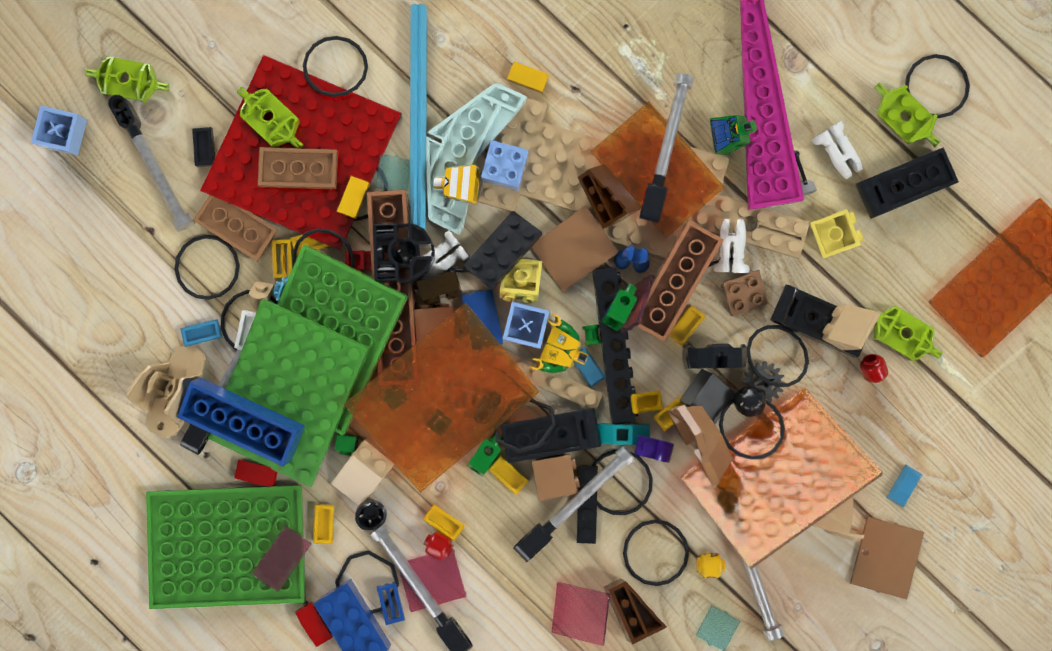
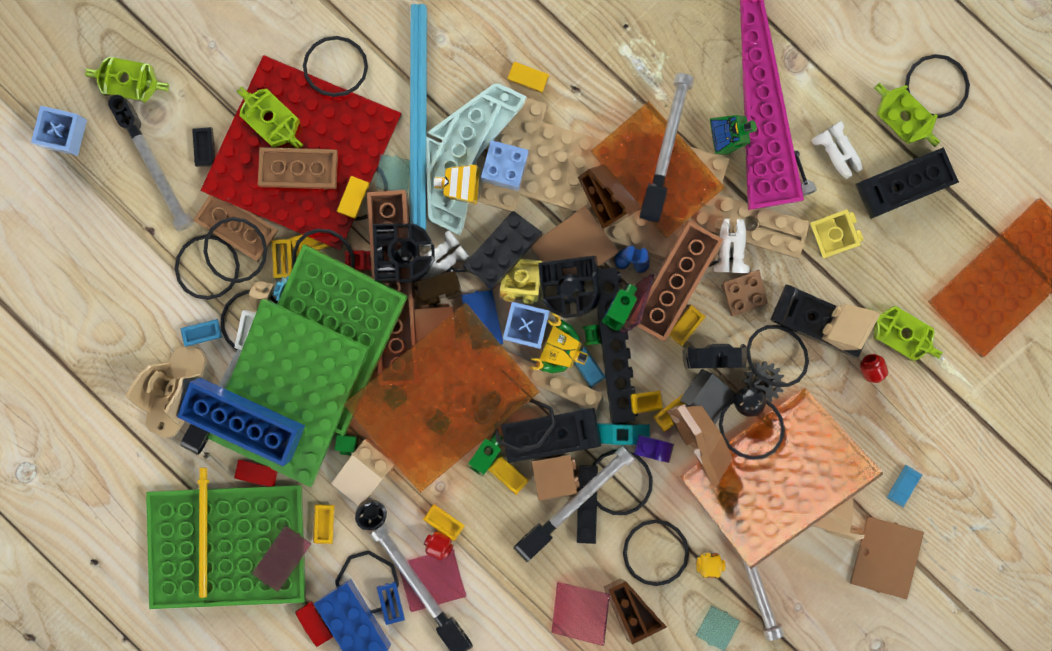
none -> yellow bar [197,467,209,598]
none -> black piece [203,217,268,283]
none -> black connector [538,256,601,318]

